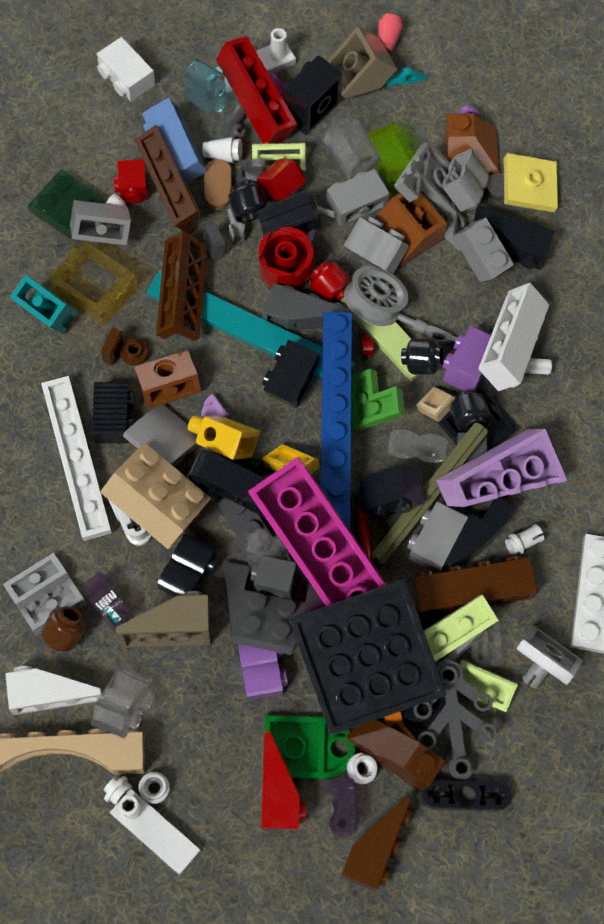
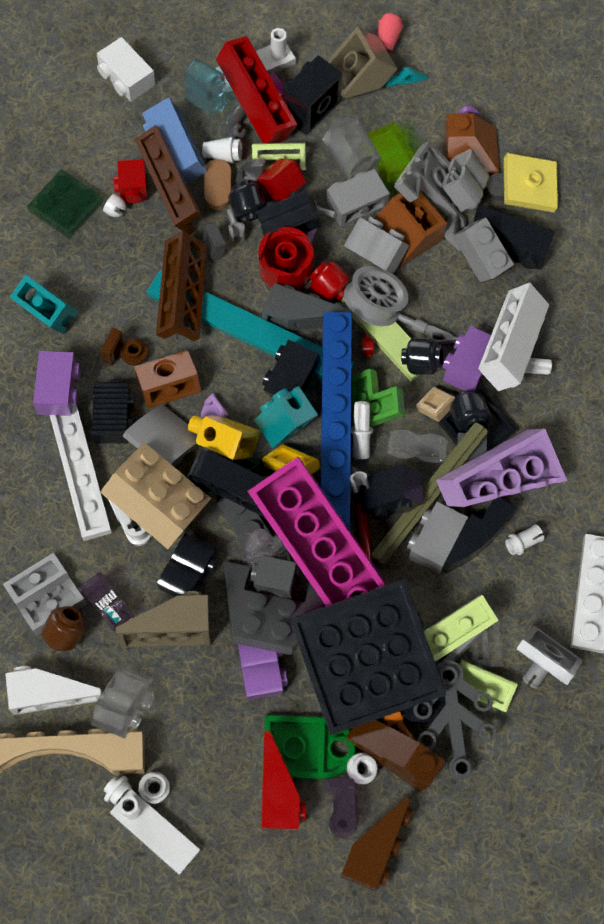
clear yellow window [49,240,138,326] -> none
light grey brick [70,200,131,245] -> none
reddish brown brick [412,556,537,619] -> none
black beam [421,780,512,812] -> none
none -> medium lavender brick [33,351,81,416]
none -> teal brick [254,386,318,448]
none -> light grey hand [350,467,370,493]
none -> white axle [351,401,373,459]

